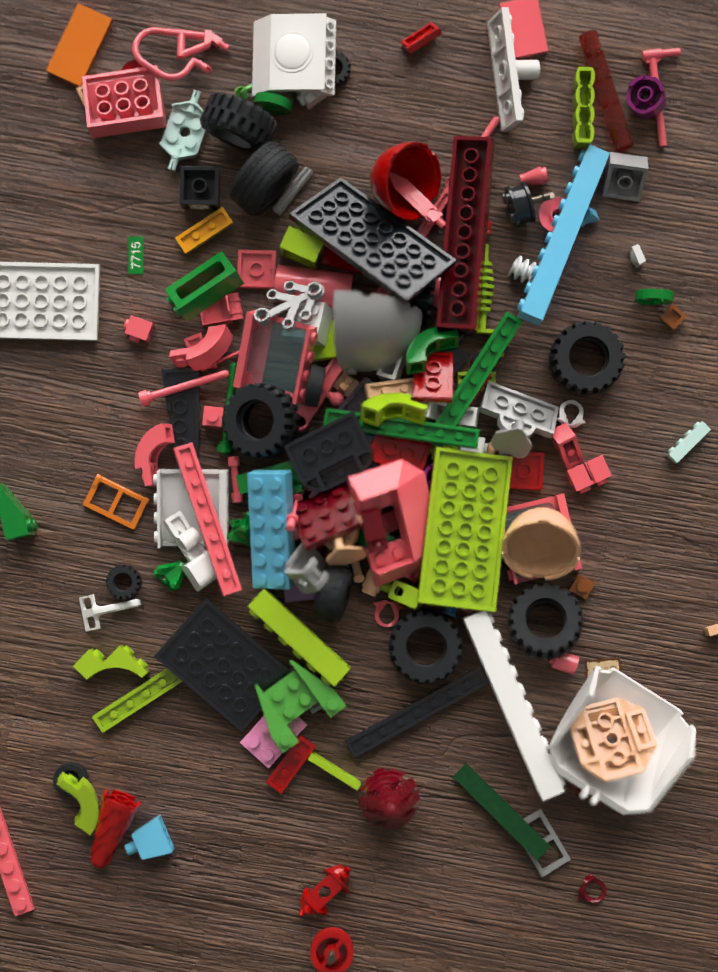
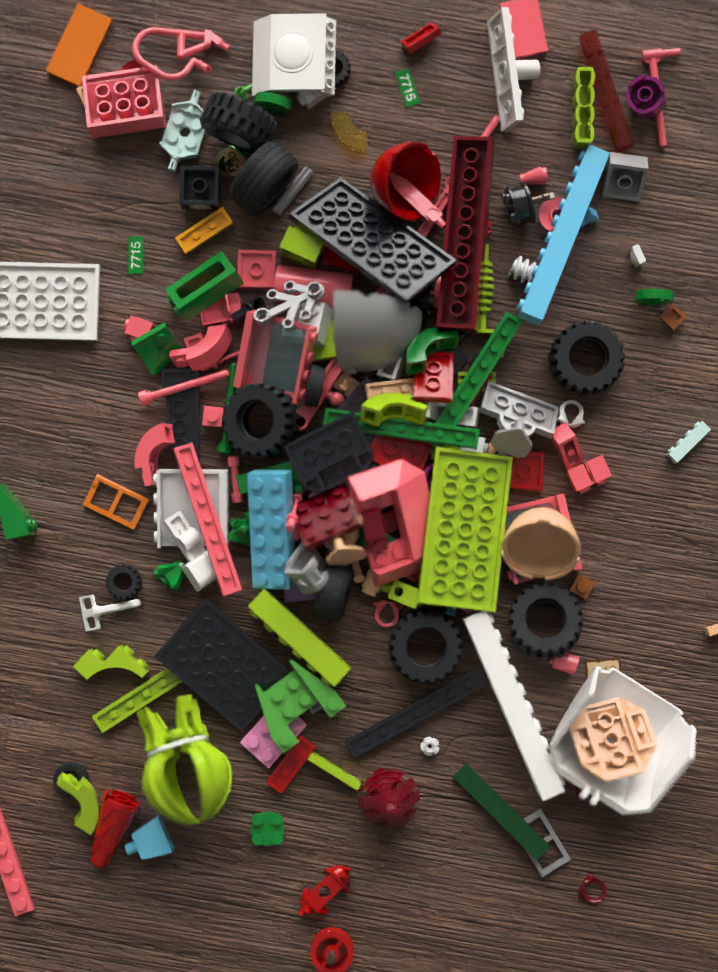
none -> green plate [131,323,183,377]
none -> lime piece [137,695,232,825]
none -> shield [212,145,247,176]
none -> black axle [232,297,266,323]
none -> green piece [251,811,285,846]
none -> clear yellow tile [331,111,367,153]
none -> green sticker [395,68,420,107]
none -> white plate [420,737,439,756]

